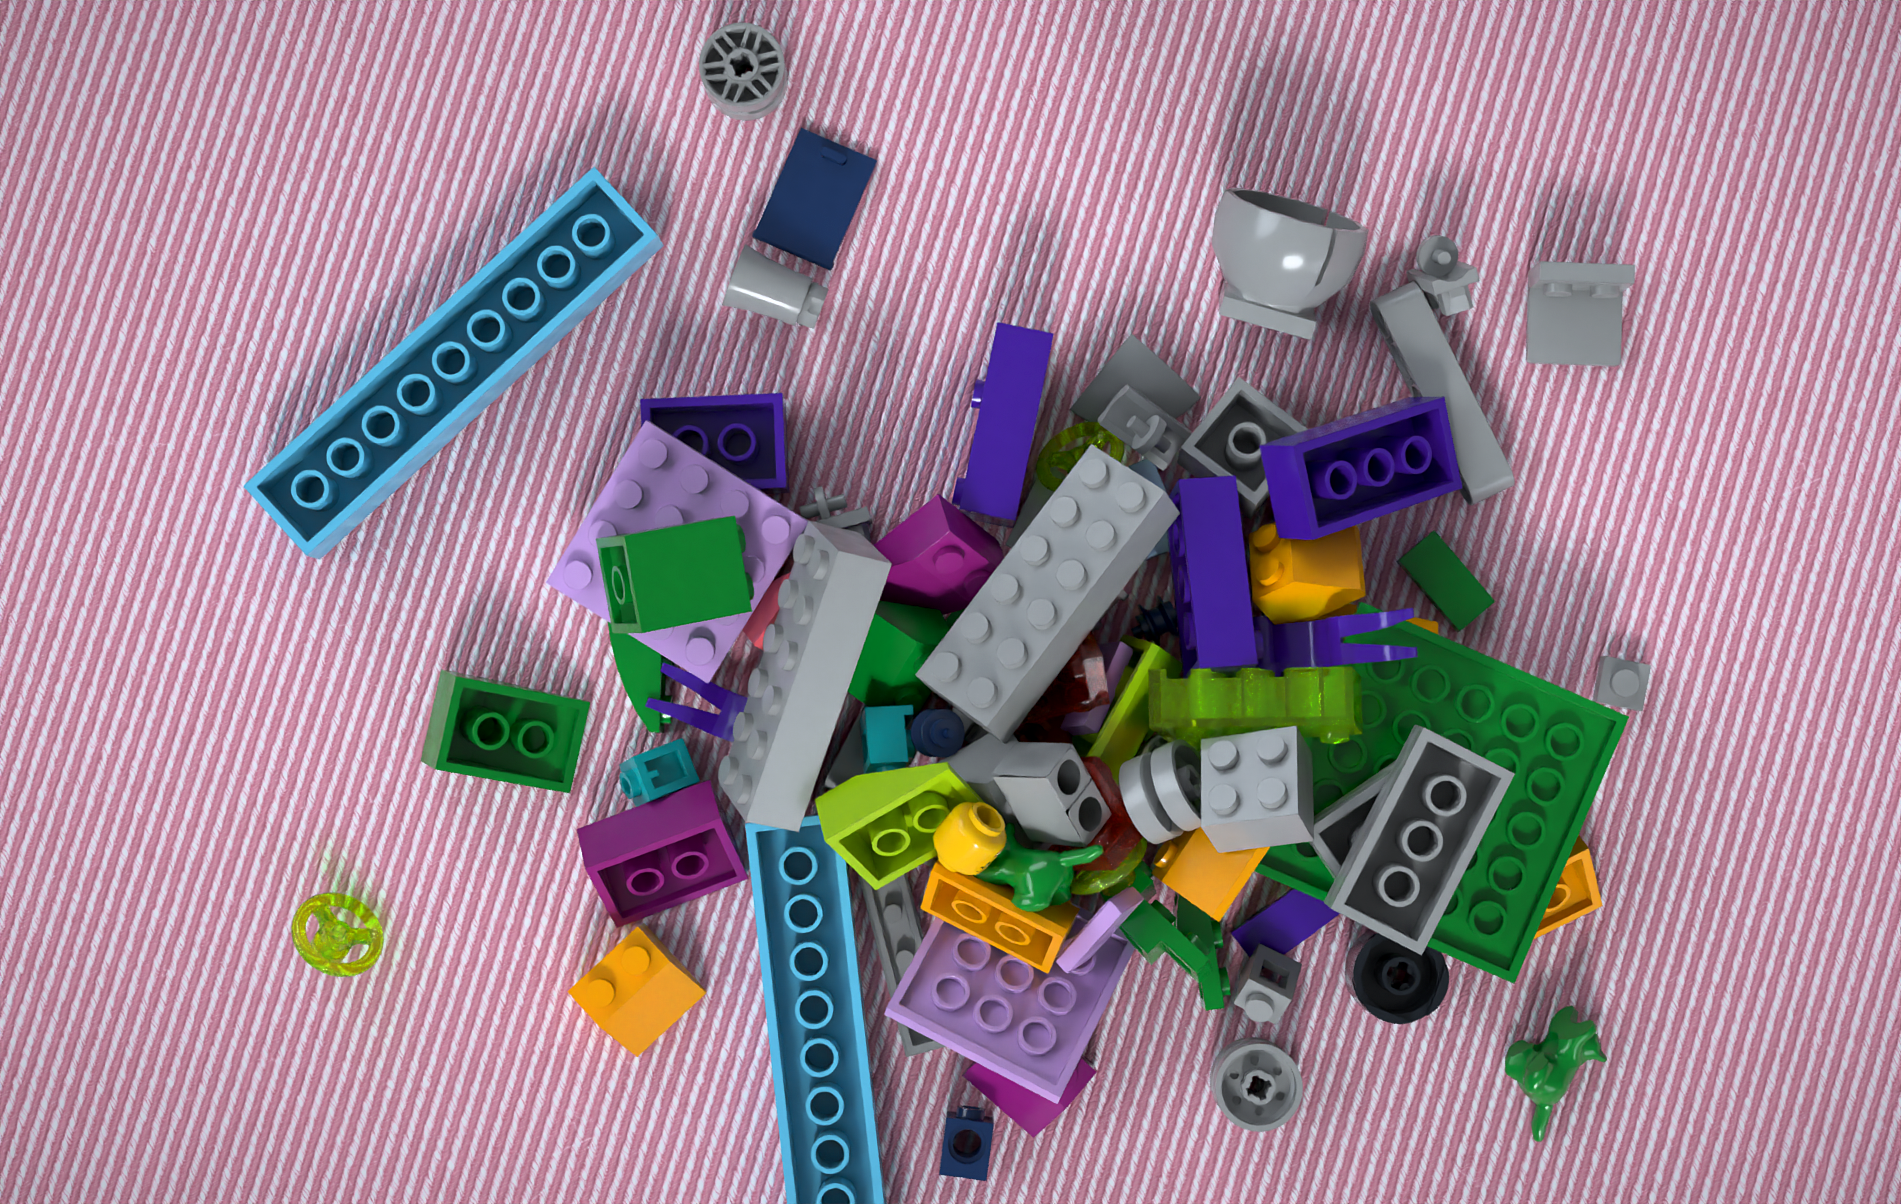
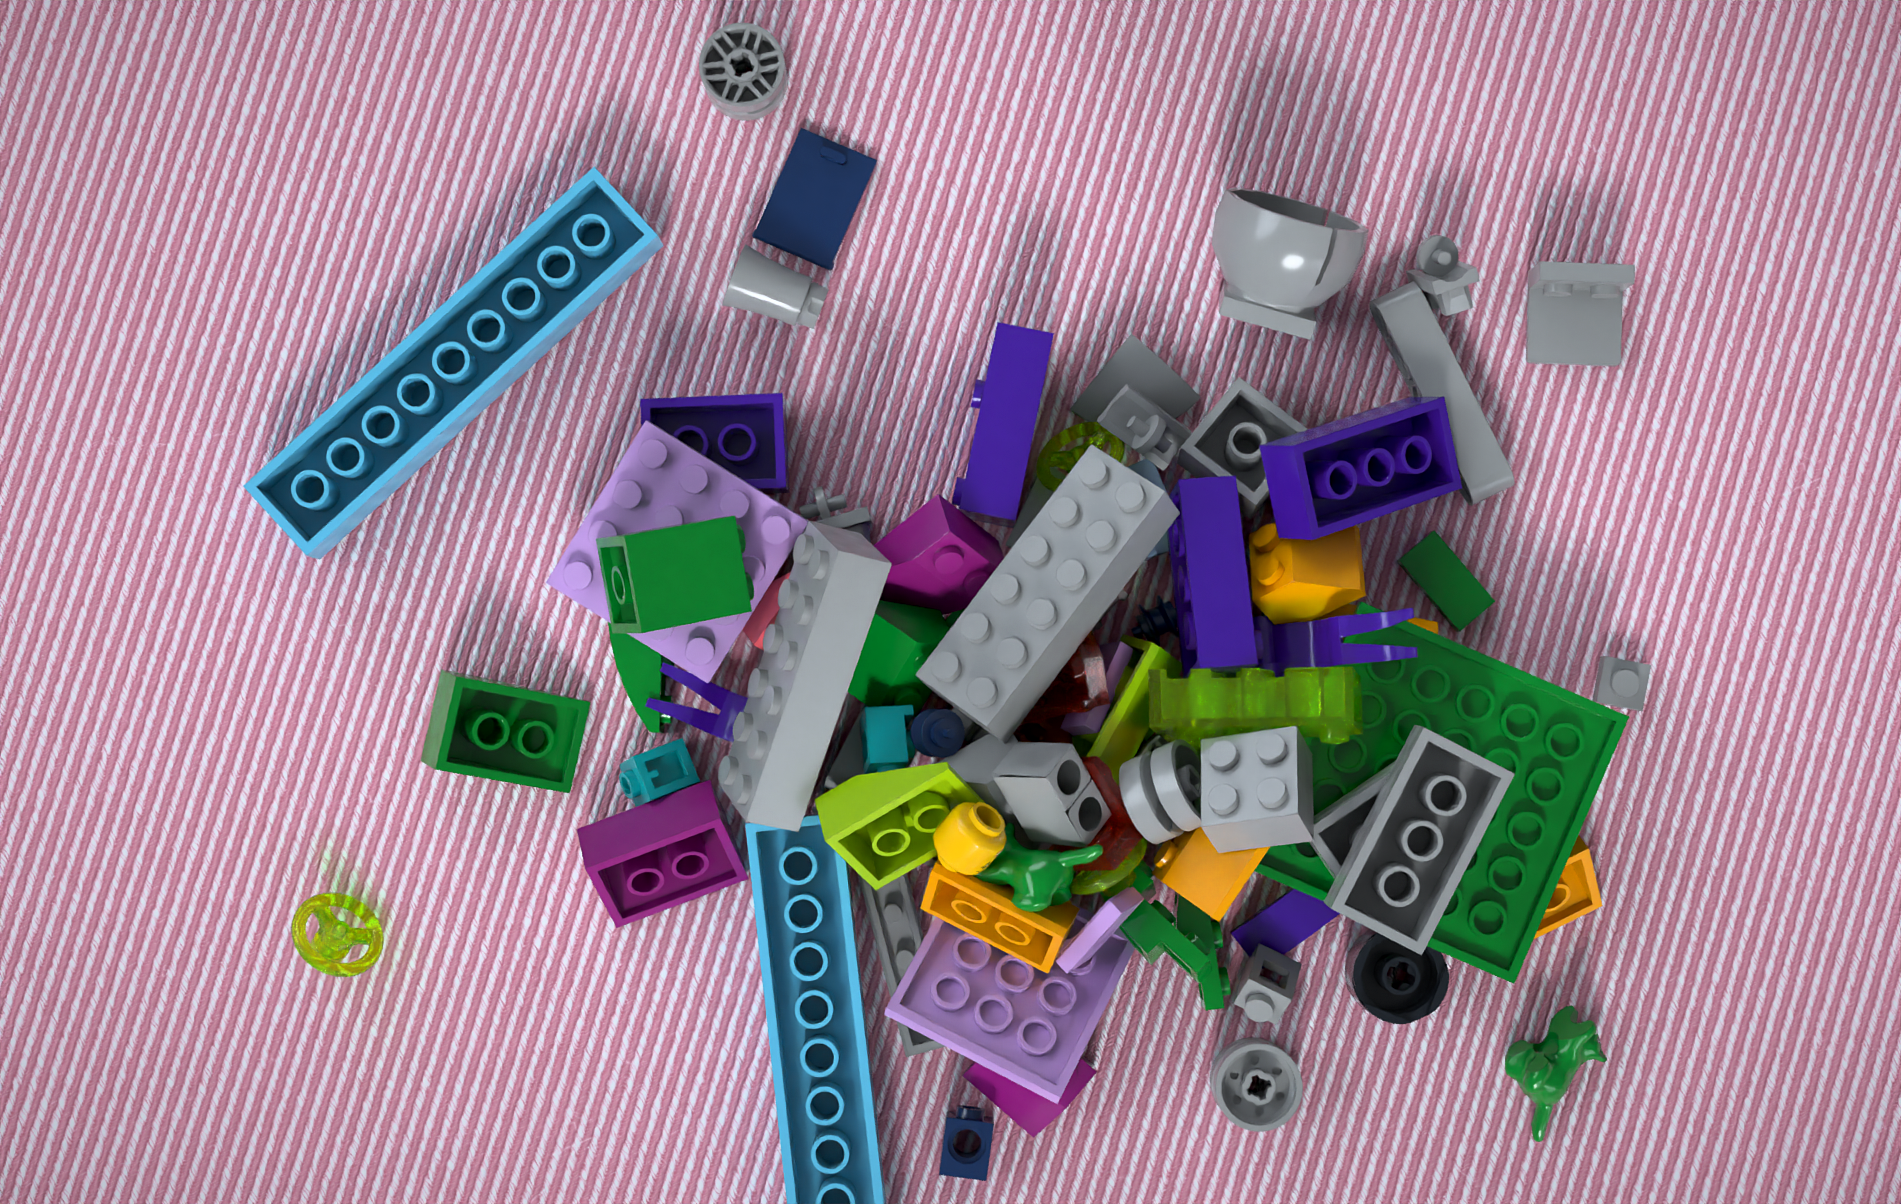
light orange slope [567,923,707,1057] -> none

